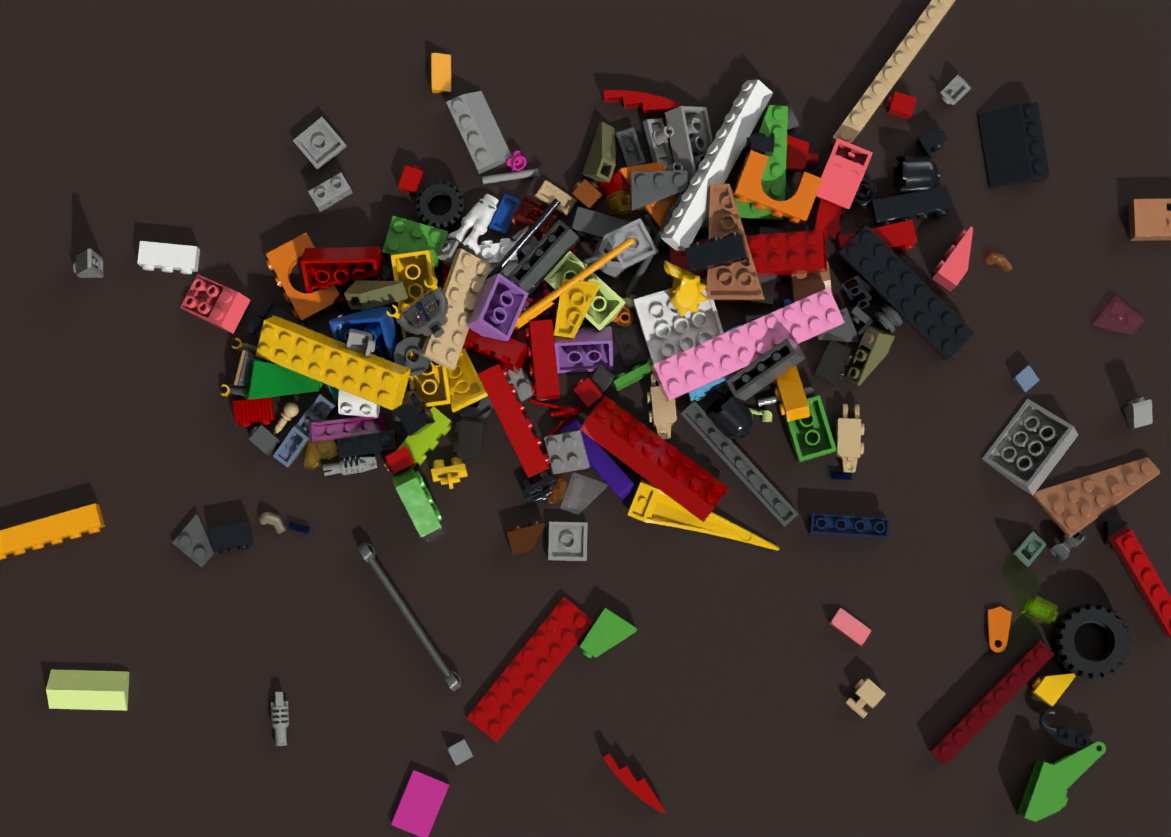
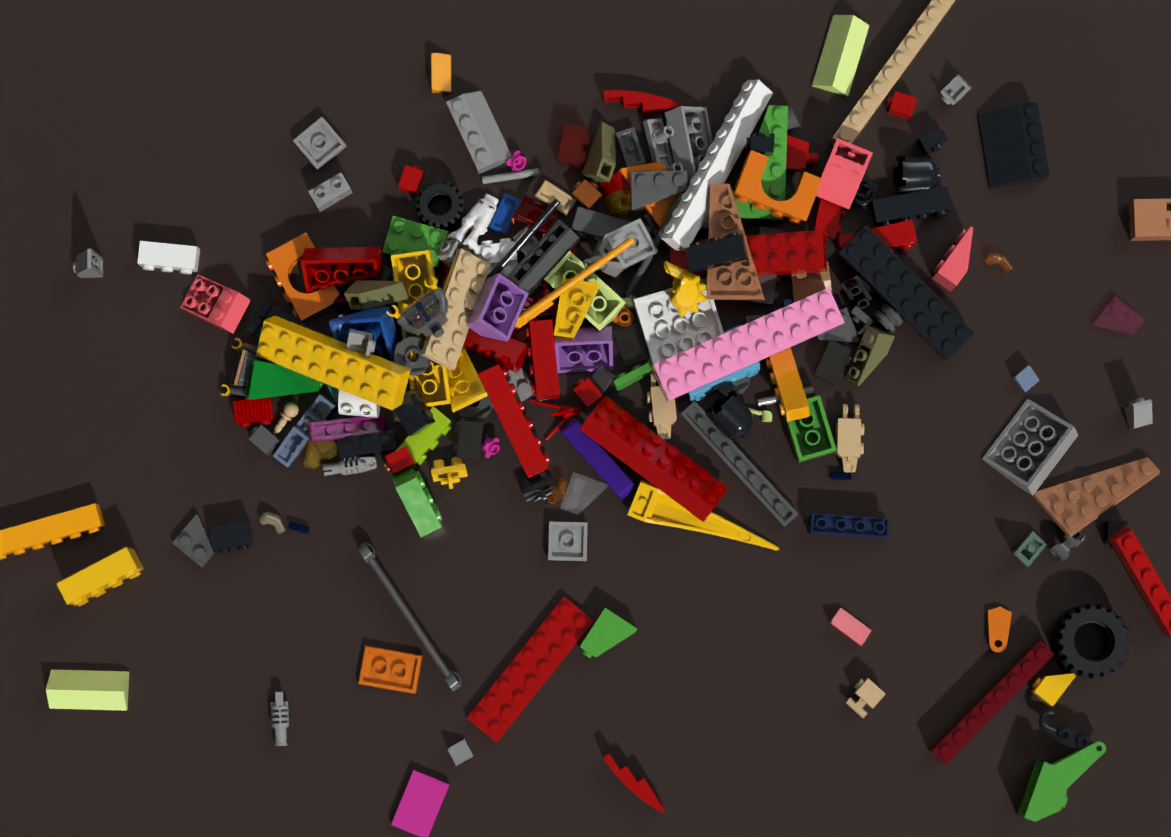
reddish brown slope [507,520,545,556] -> none
light grey plate [544,430,590,474] -> none
dark grey brick [726,338,806,401] -> none
clear neon green brick [1021,596,1058,624] -> none
none -> yellow brick [57,547,144,607]
none -> orange tile [358,646,423,694]
none -> dark pink plate [482,437,500,458]
none -> clear red brick [558,123,590,168]
none -> yellowish green slope [812,15,869,97]

